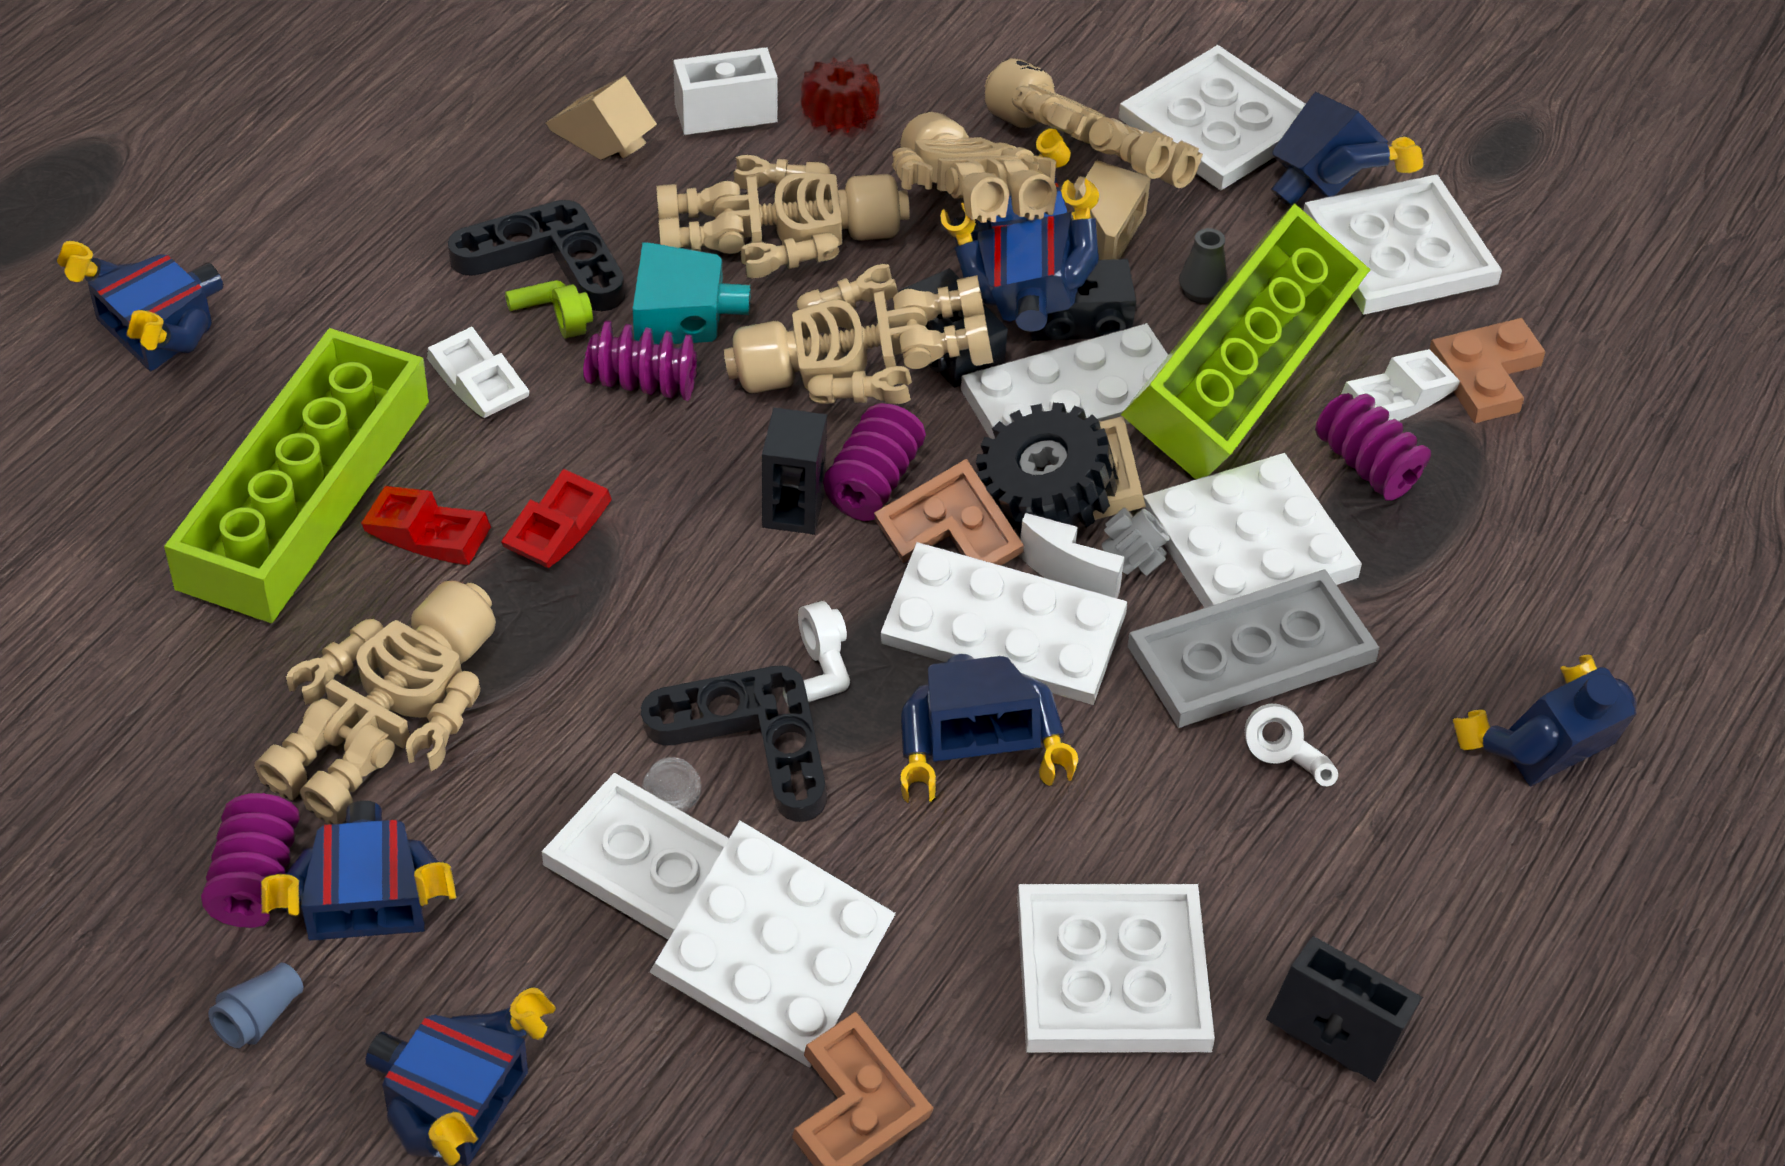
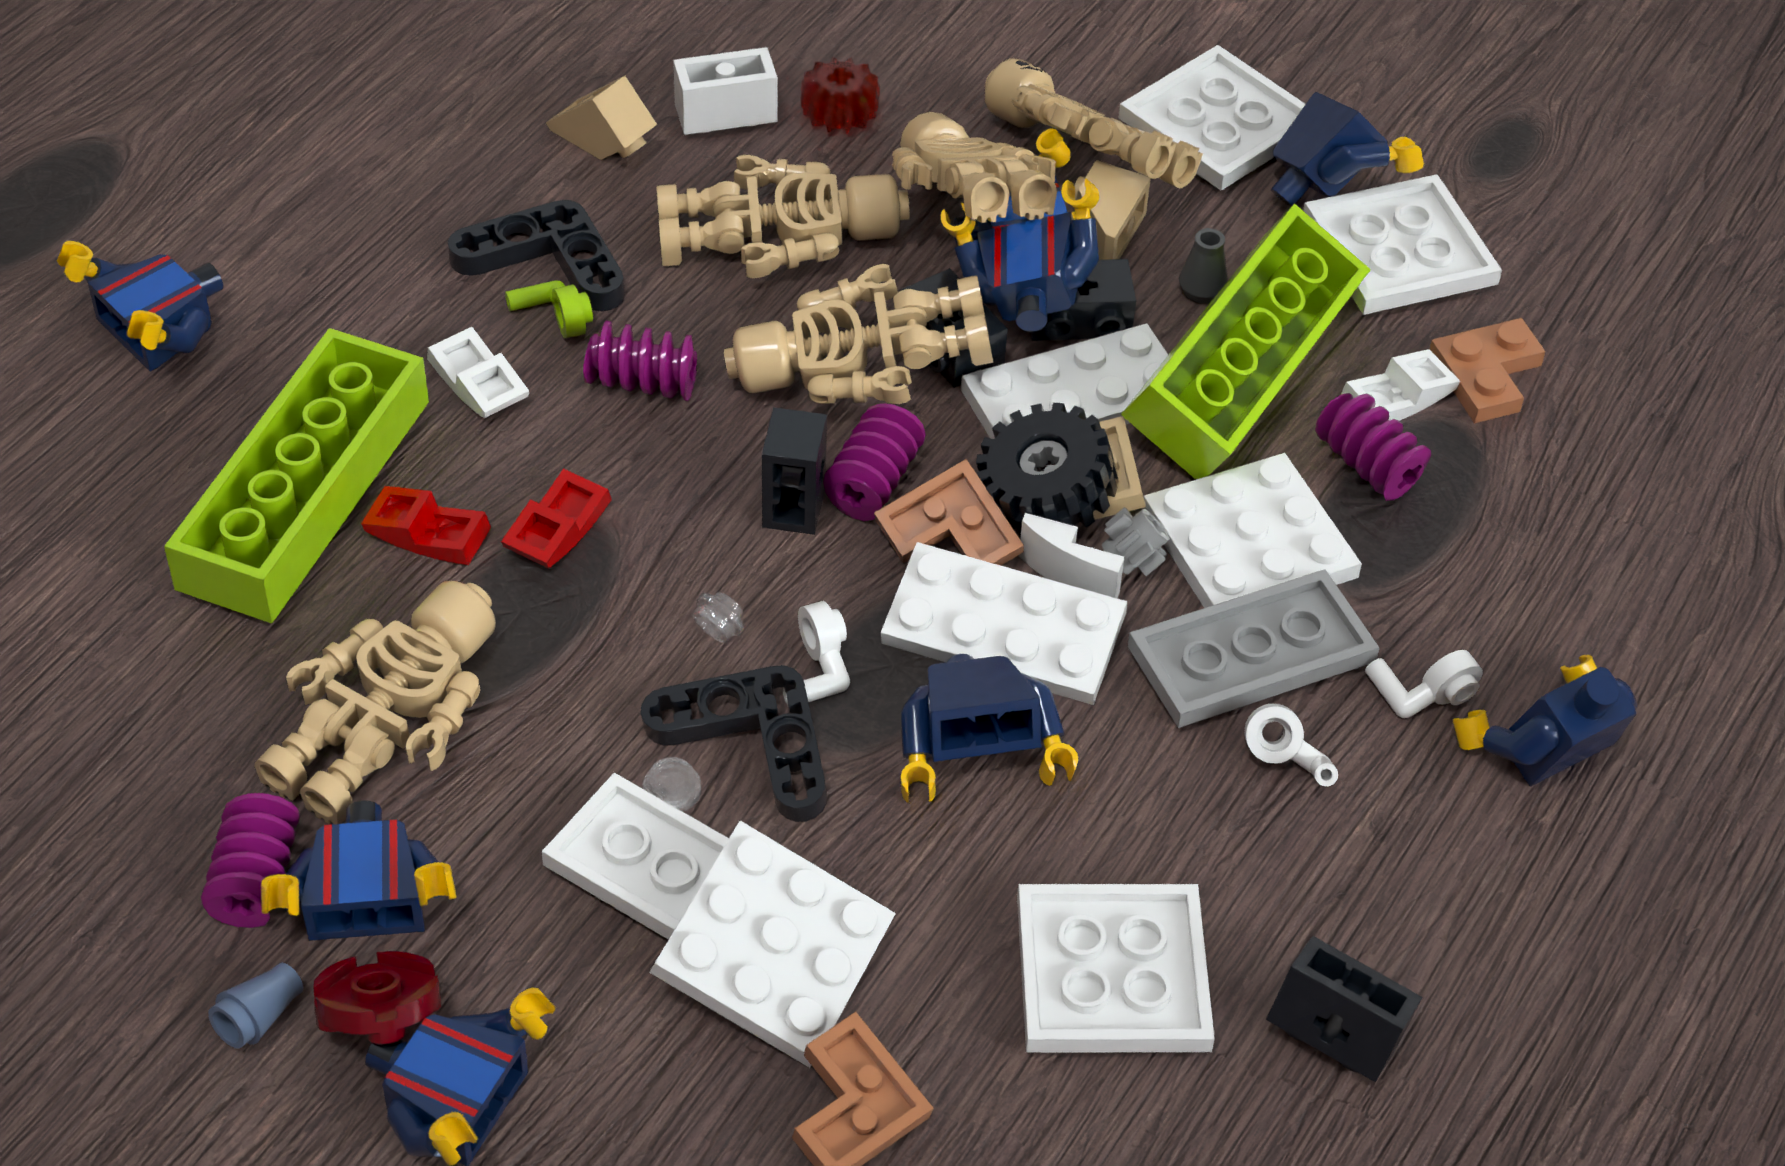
teal torso [633,242,751,345] -> none
none -> dark red plate [313,951,441,1044]
none -> clear plate [692,592,745,643]
none -> white plate [1365,650,1483,718]

